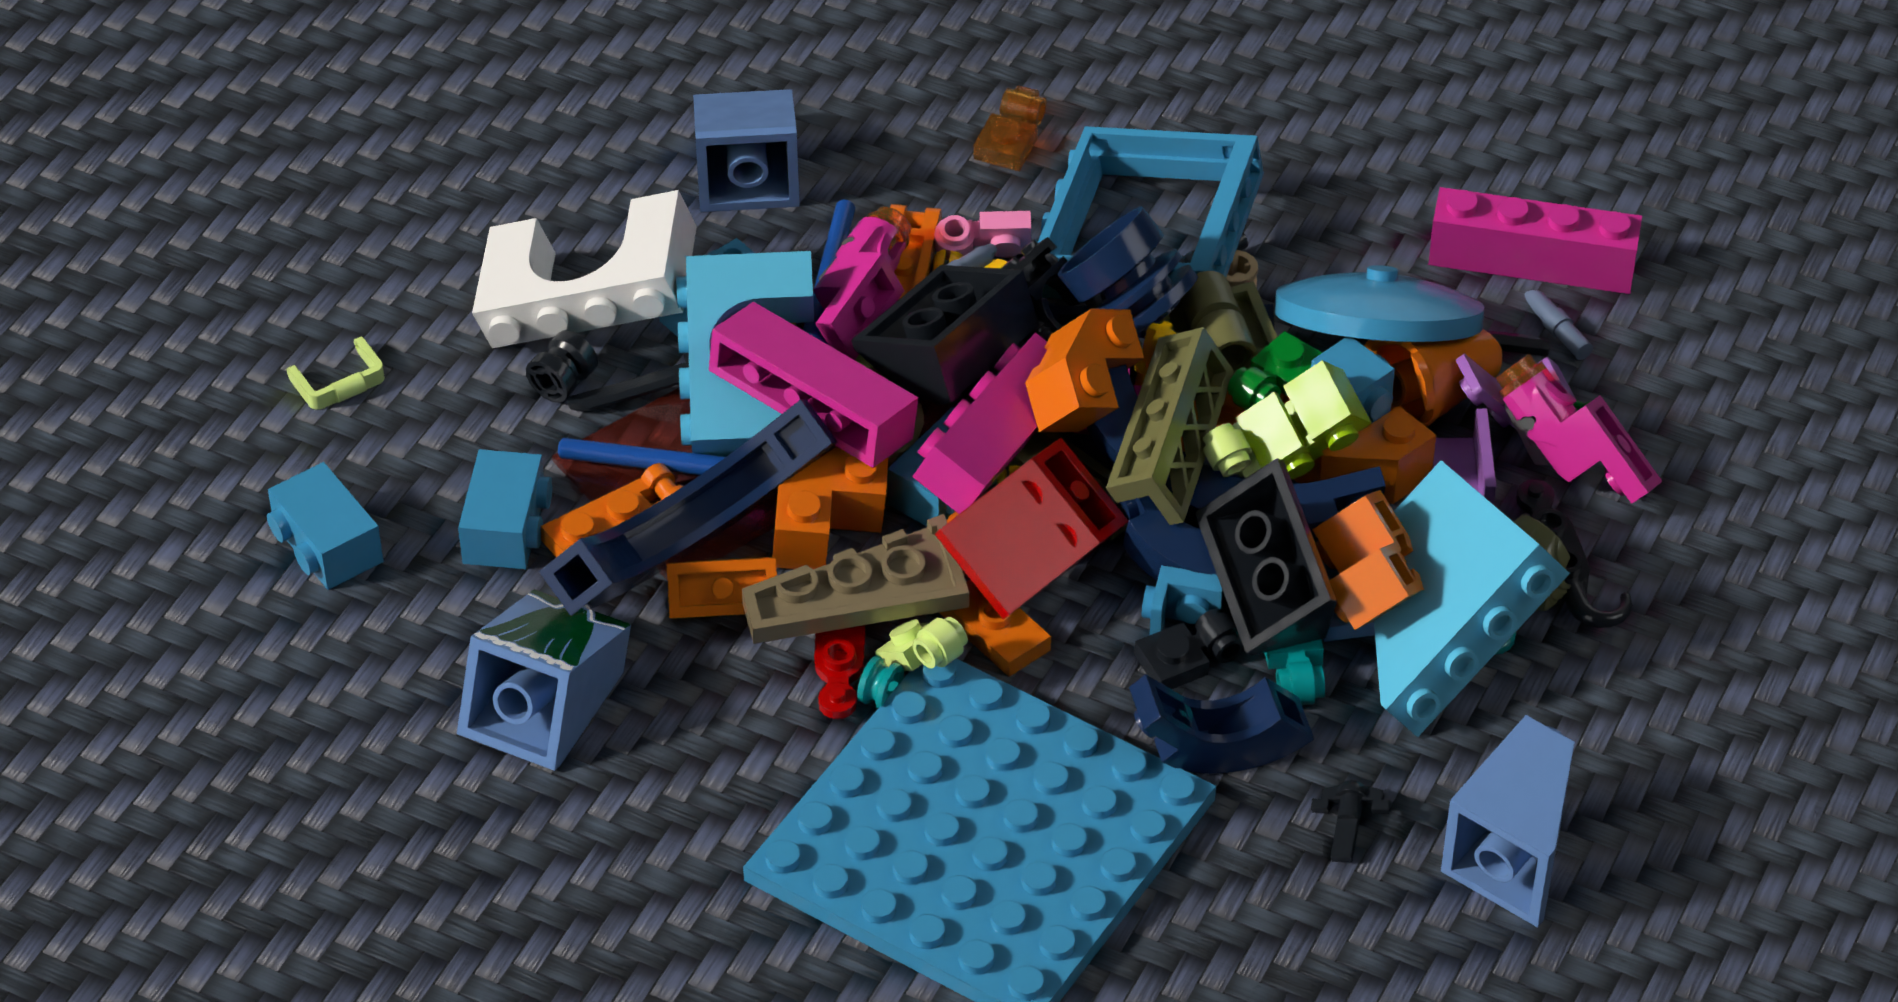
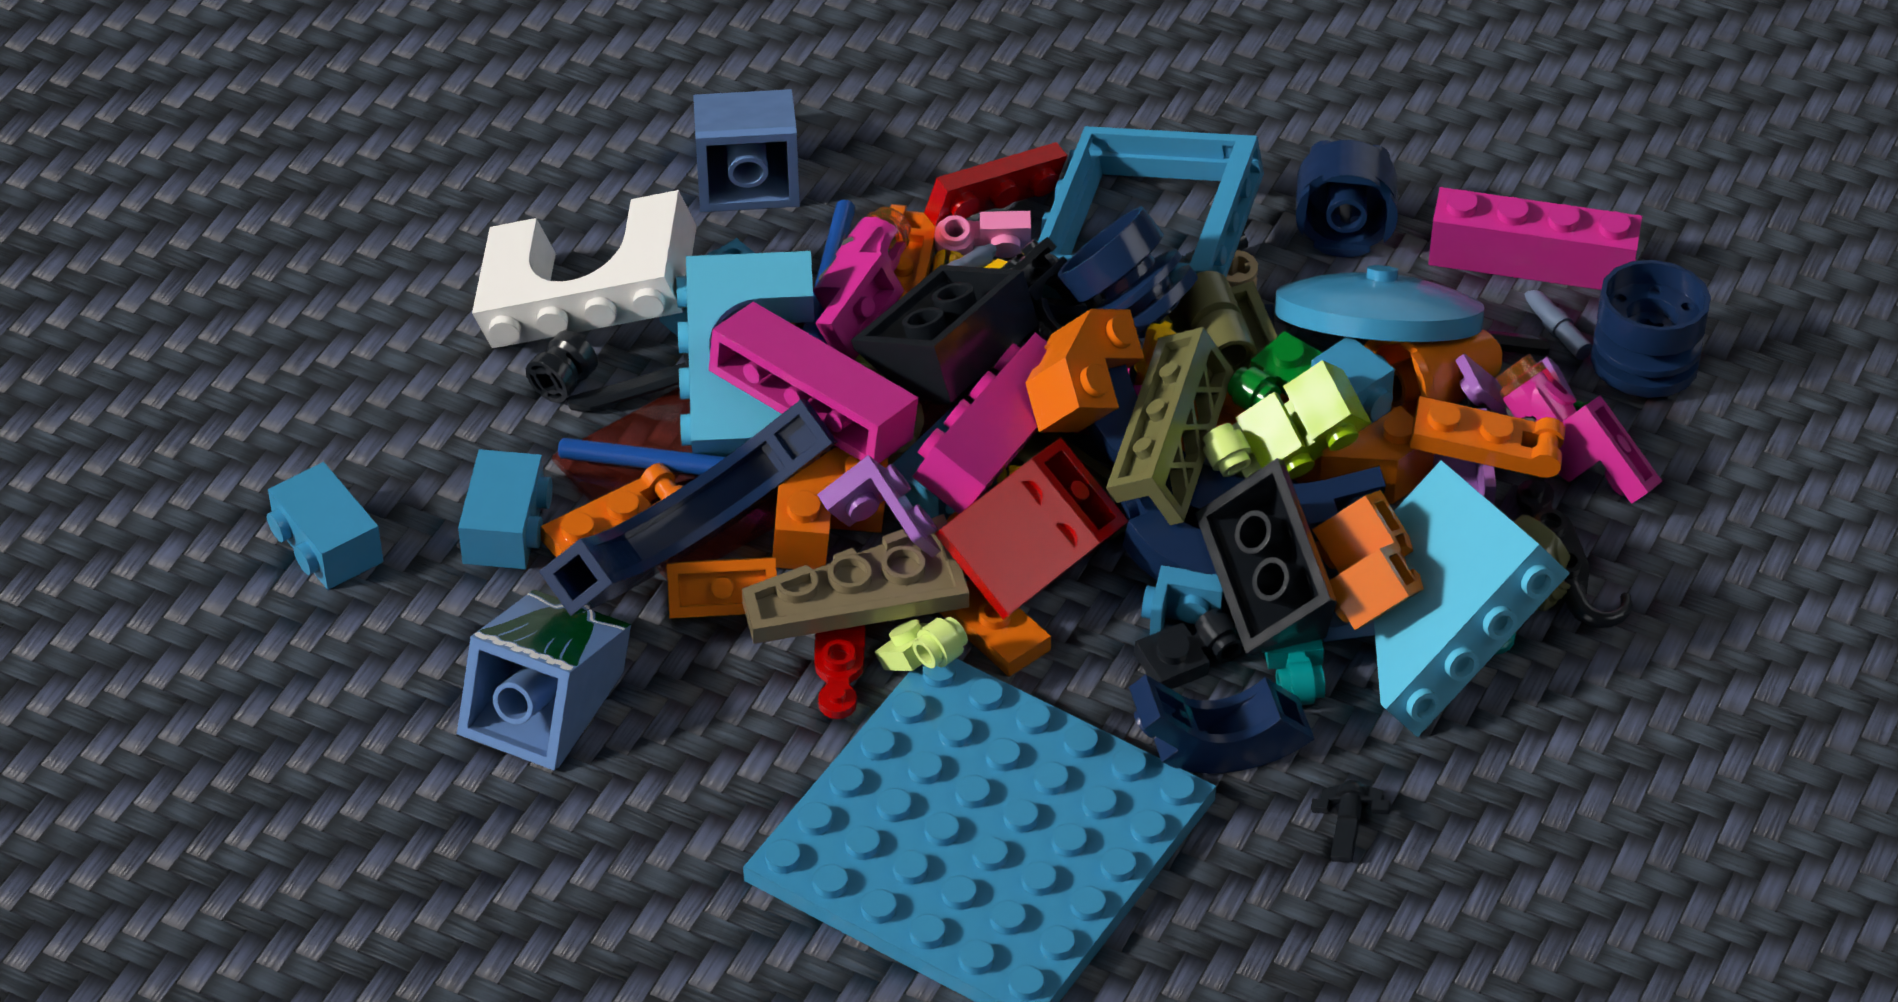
yellowish green piece [286,336,385,410] -> none
teal bush [857,655,904,708] -> none
clear orange plate [974,85,1047,172] -> none
medium blue slope [1441,715,1575,928] -> none
none -> medium lavender bracket [817,455,941,557]
none -> red plate [924,142,1068,226]
none -> dark blue brick [1296,140,1398,257]
none -> orange plate [1410,396,1565,478]
none -> dark blue wheel [1590,260,1711,398]

